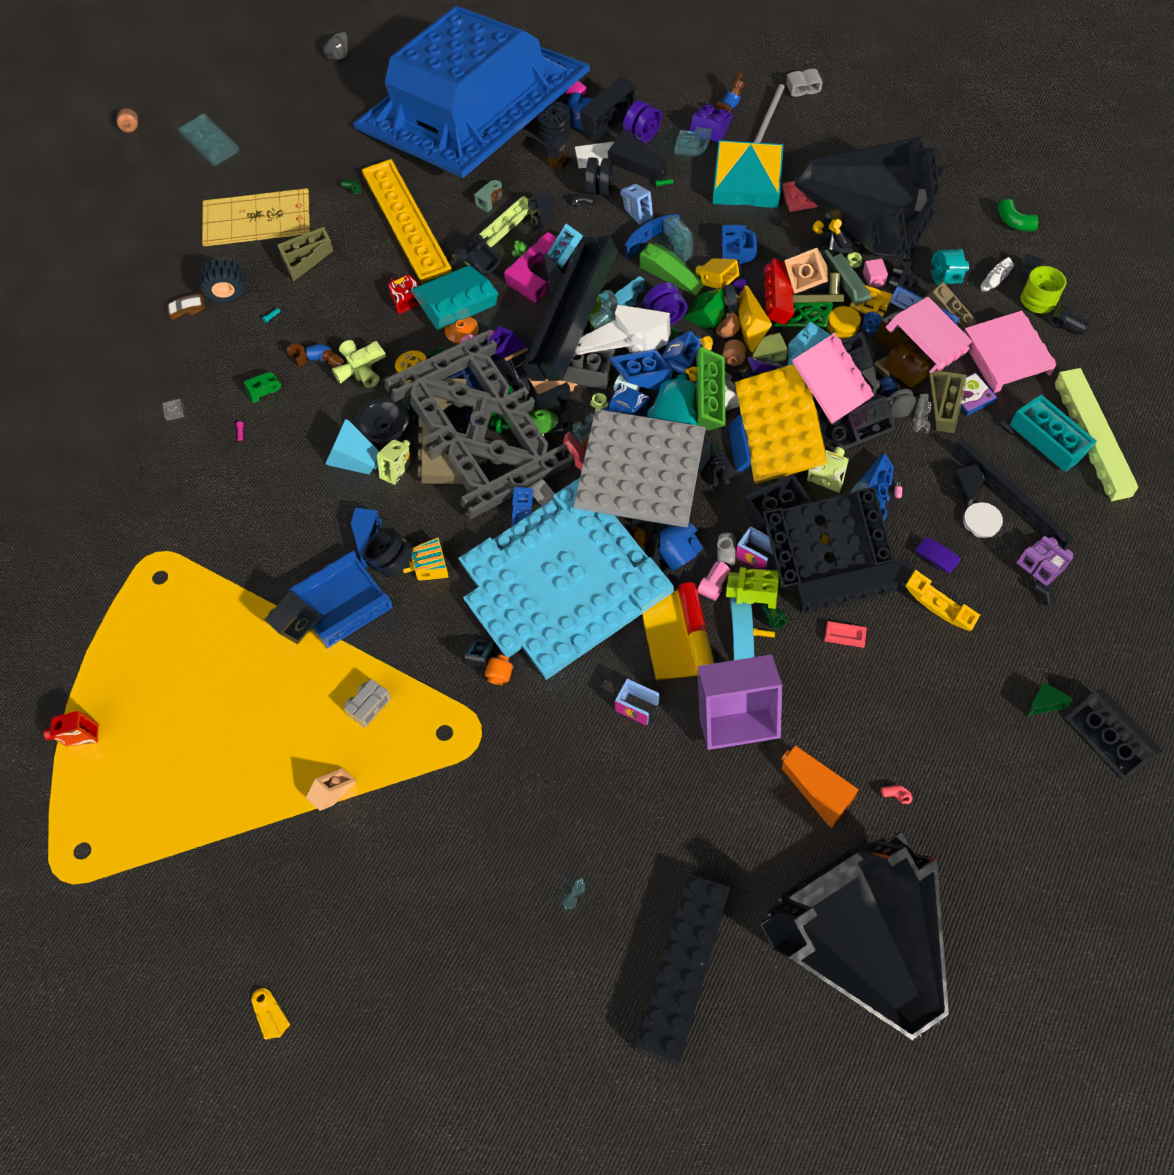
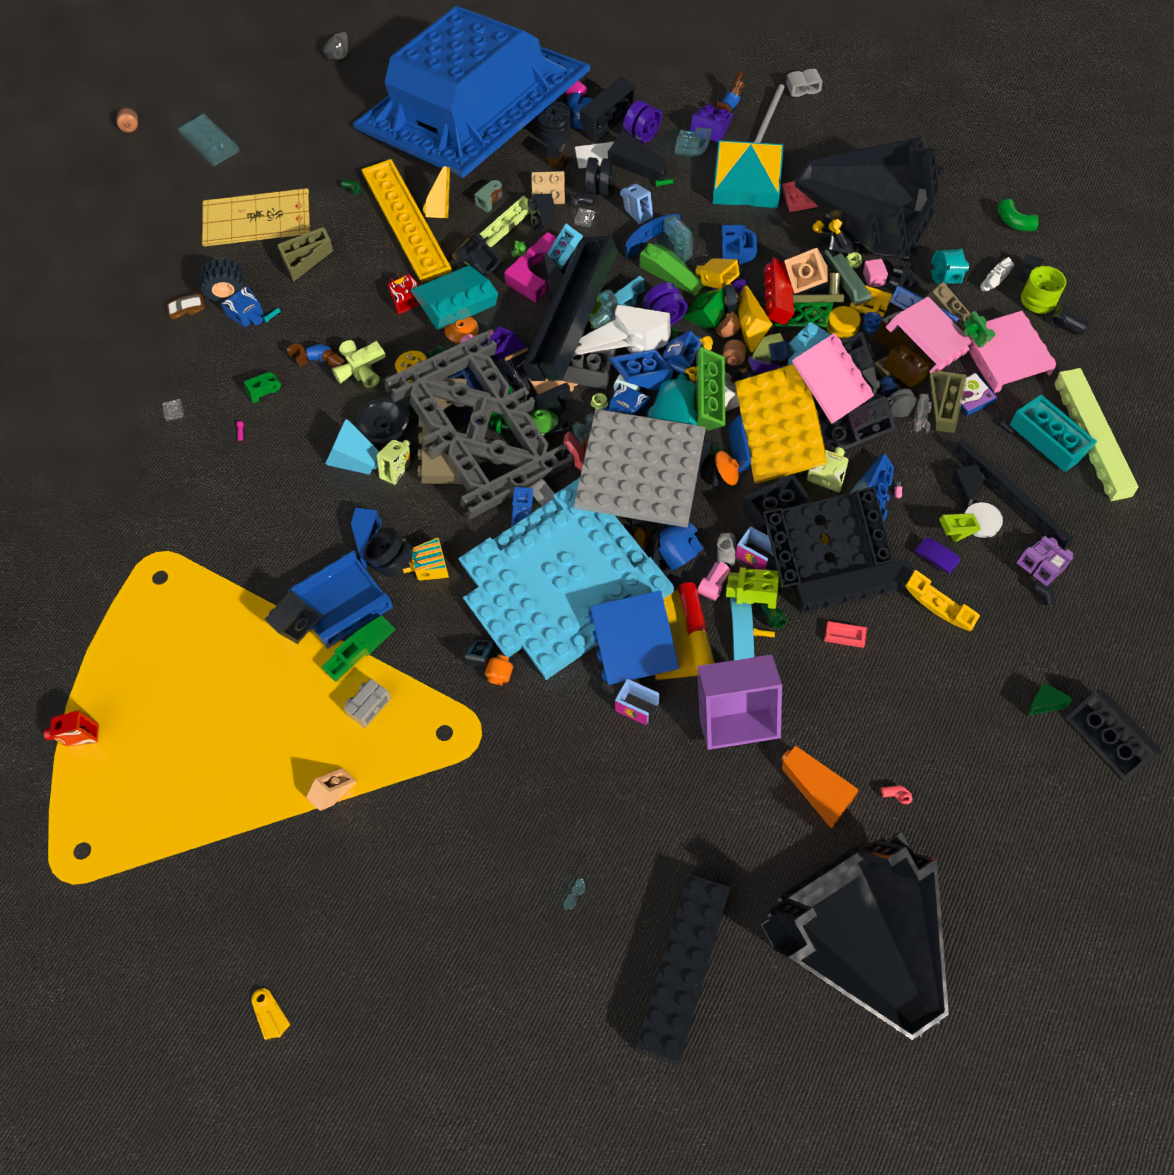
none -> blue torso [221,286,263,327]
none -> green slope [322,616,396,682]
none -> yellow slope [423,166,450,218]
none -> tan hinge [532,171,565,204]
none -> clear plate [574,208,595,228]
none -> blue panel [588,590,679,685]
none -> orange dish [715,451,739,486]
none -> dark blue tile [768,340,790,362]
none -> lime slope [939,513,981,542]
none -> green hips [963,311,995,348]

